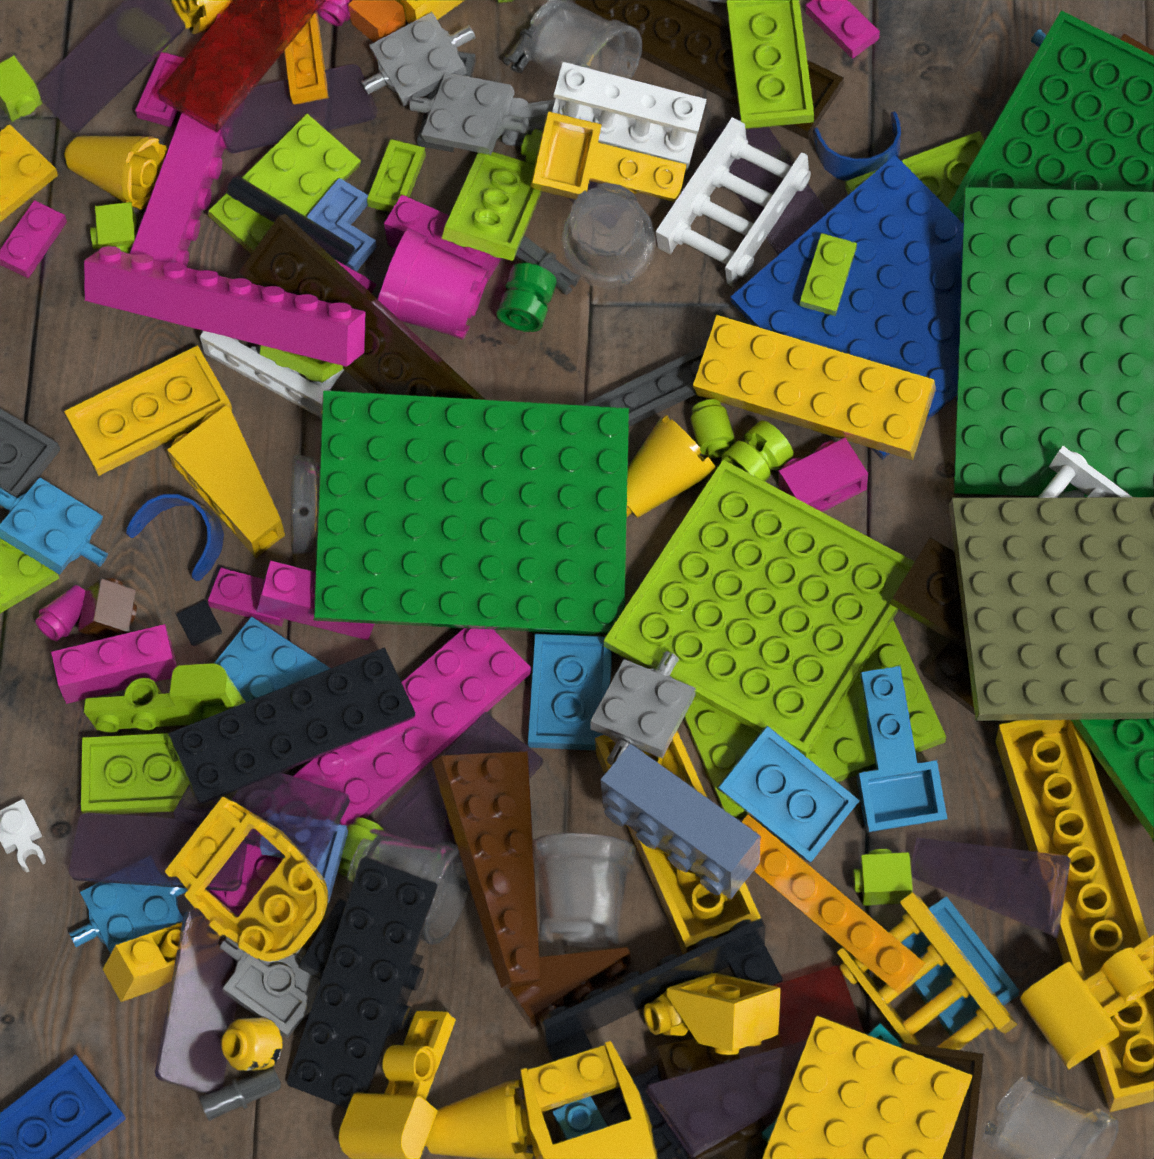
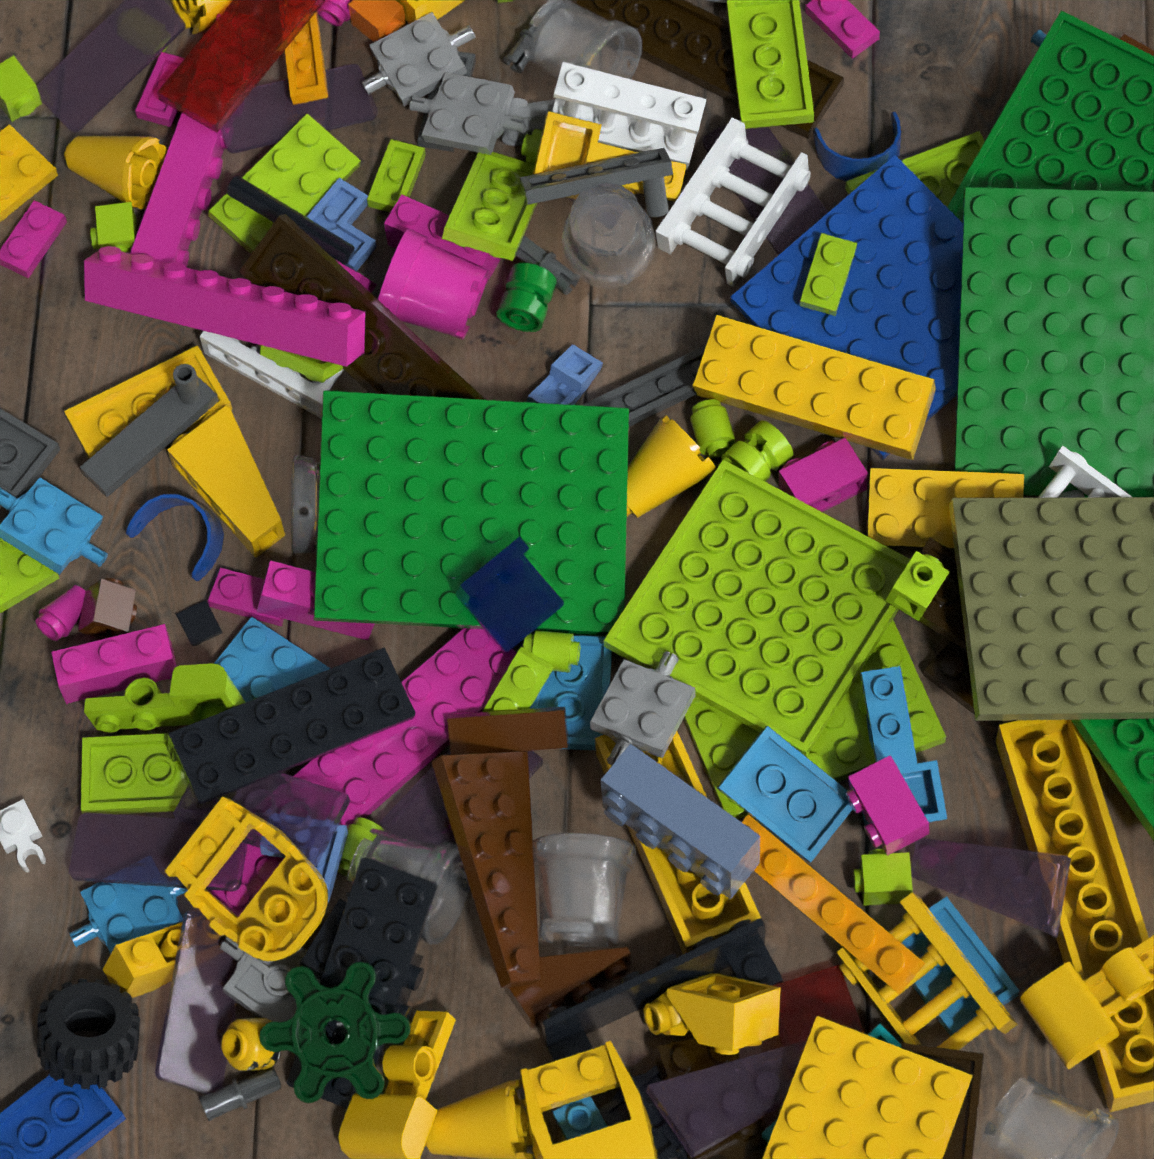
none -> black tyre [37,978,140,1089]
none -> dark grey piece [80,364,219,497]
none -> dark green plate [259,962,411,1103]
none -> reddish brown tile [447,706,569,755]
none -> clear blue bracket [455,537,564,652]
none -> lime plate [482,647,554,712]
none -> dark grey piece [520,148,673,217]
none -> lime brick [523,631,581,673]
none -> medium blue slope [527,344,603,405]
none -> dark pink brick [845,755,930,856]
none -> yellow plate [867,468,1024,548]
none -> lime brick [885,551,950,621]

